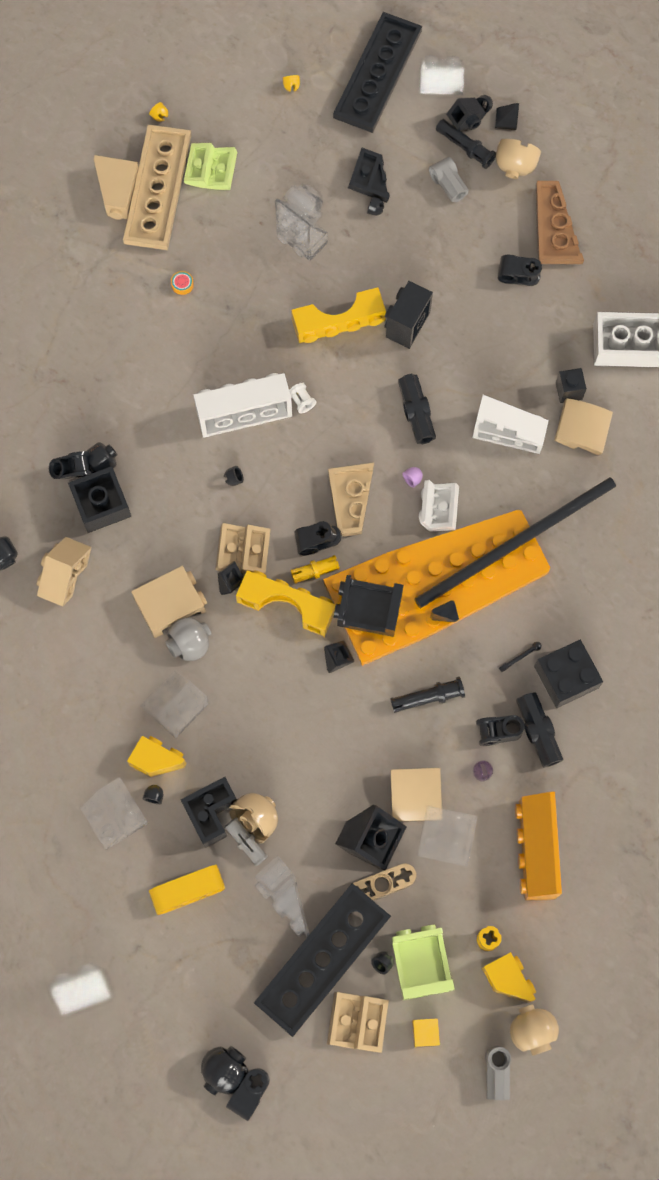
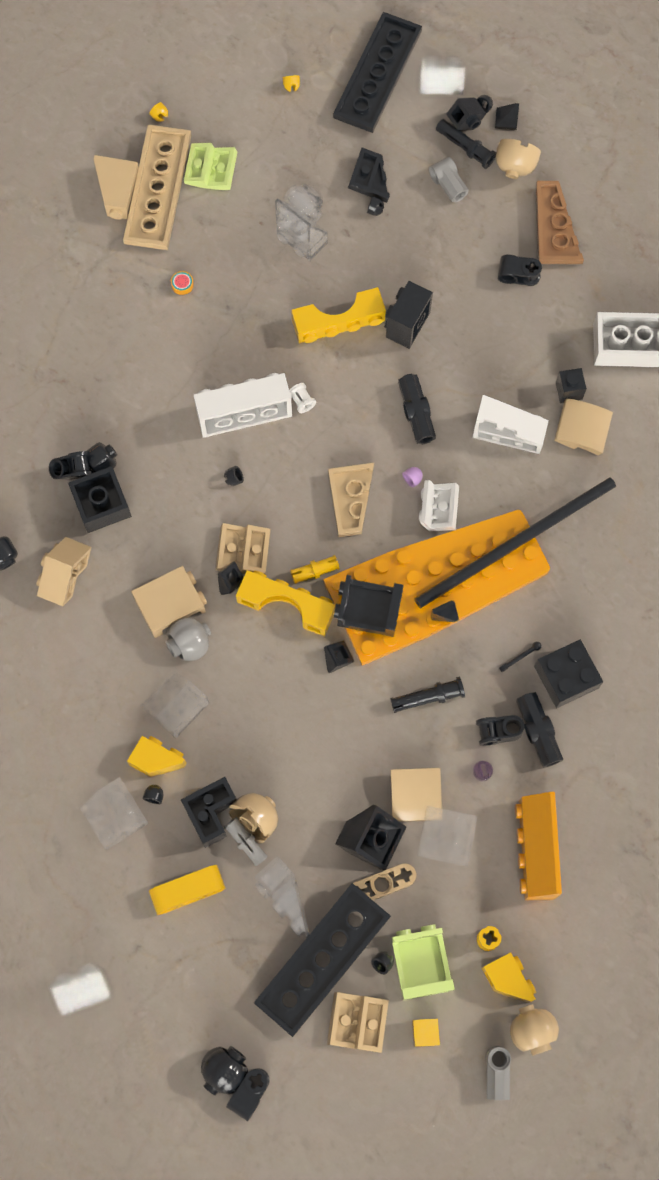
black piece [294,521,342,556] -> none

